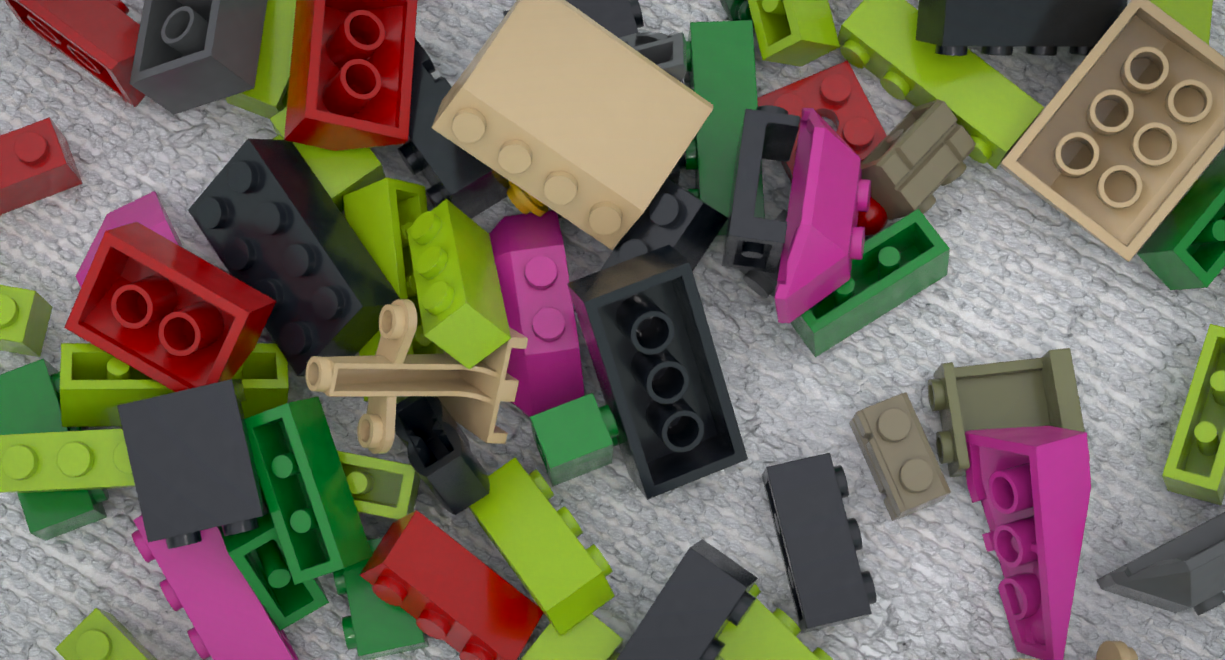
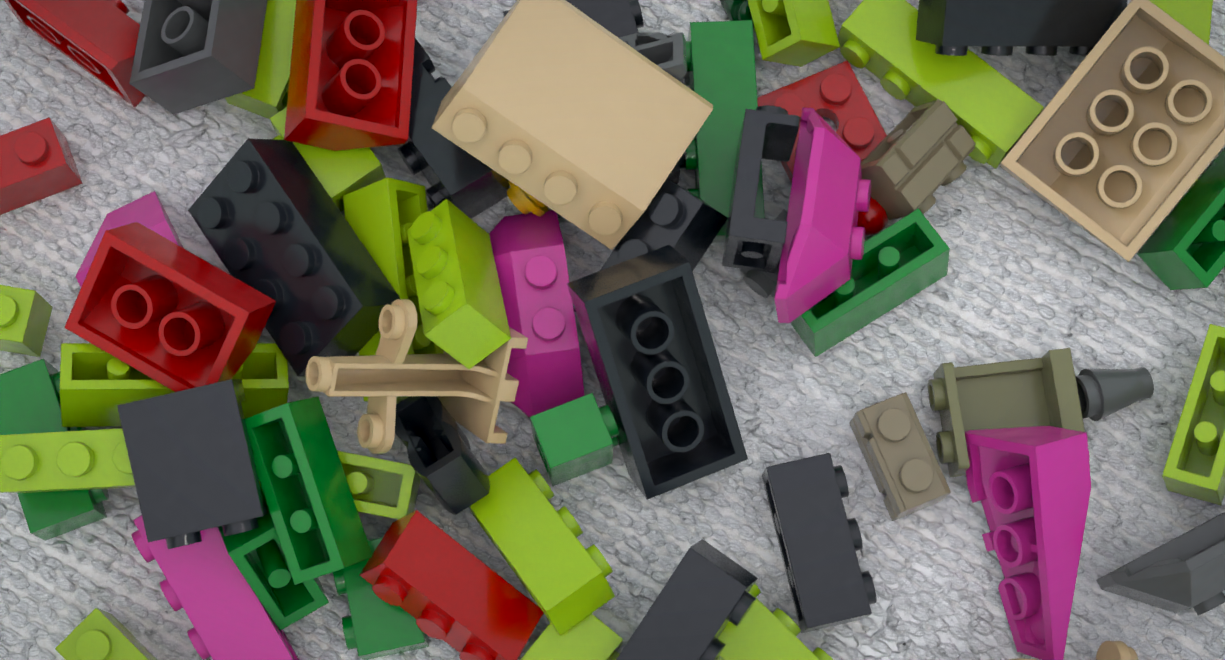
none -> dark grey cone [1075,367,1154,421]

